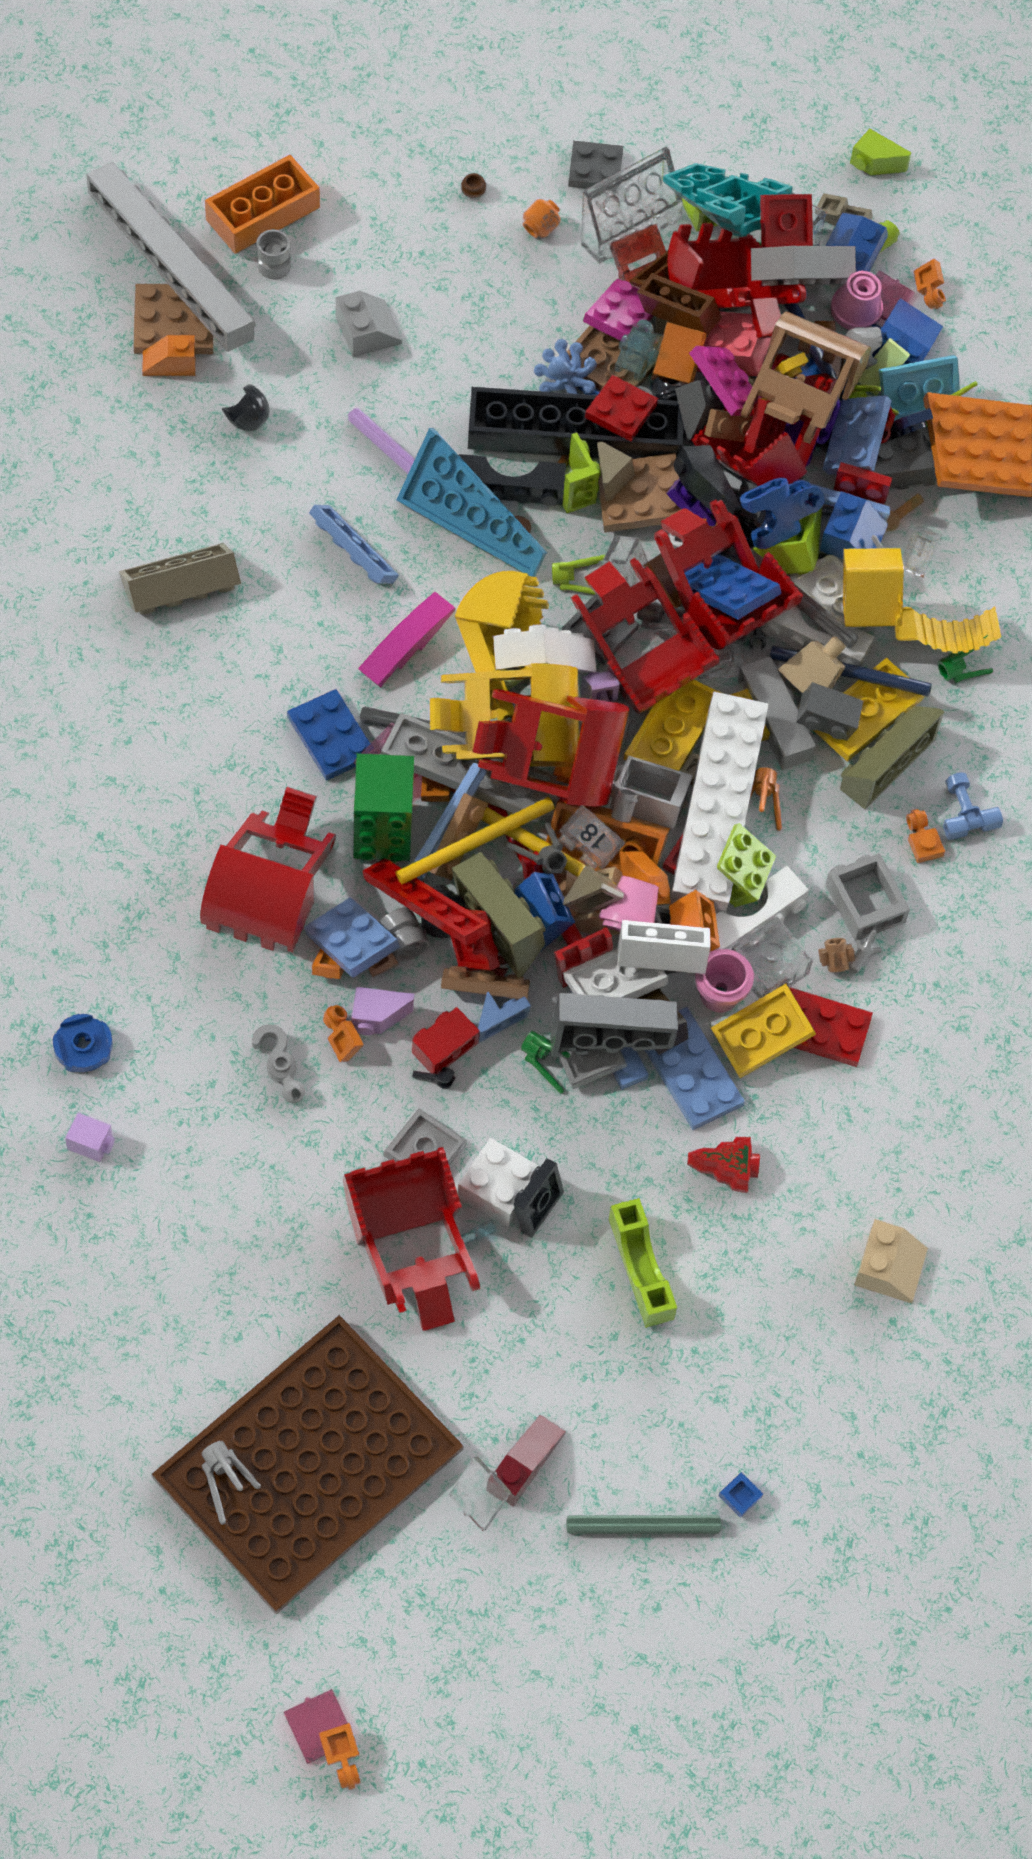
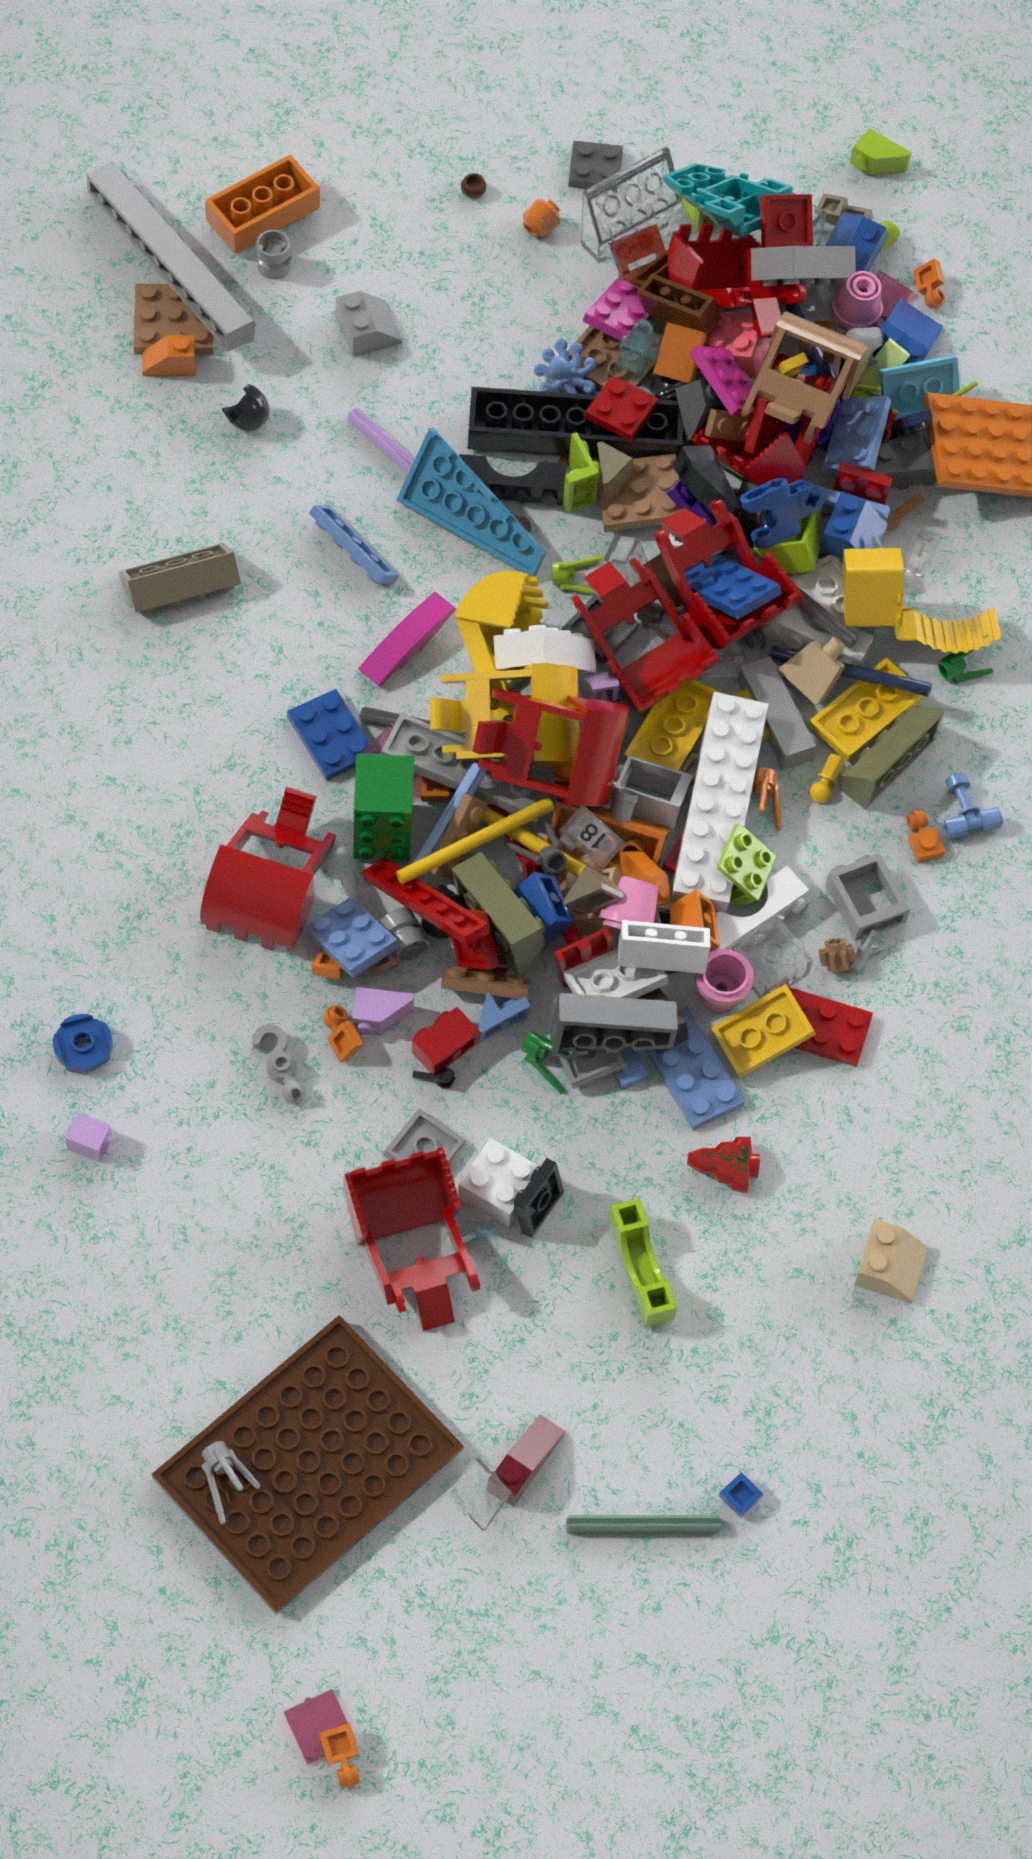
dark grey brick [796,682,863,741] -> none
none -> yellow axle [810,754,844,804]

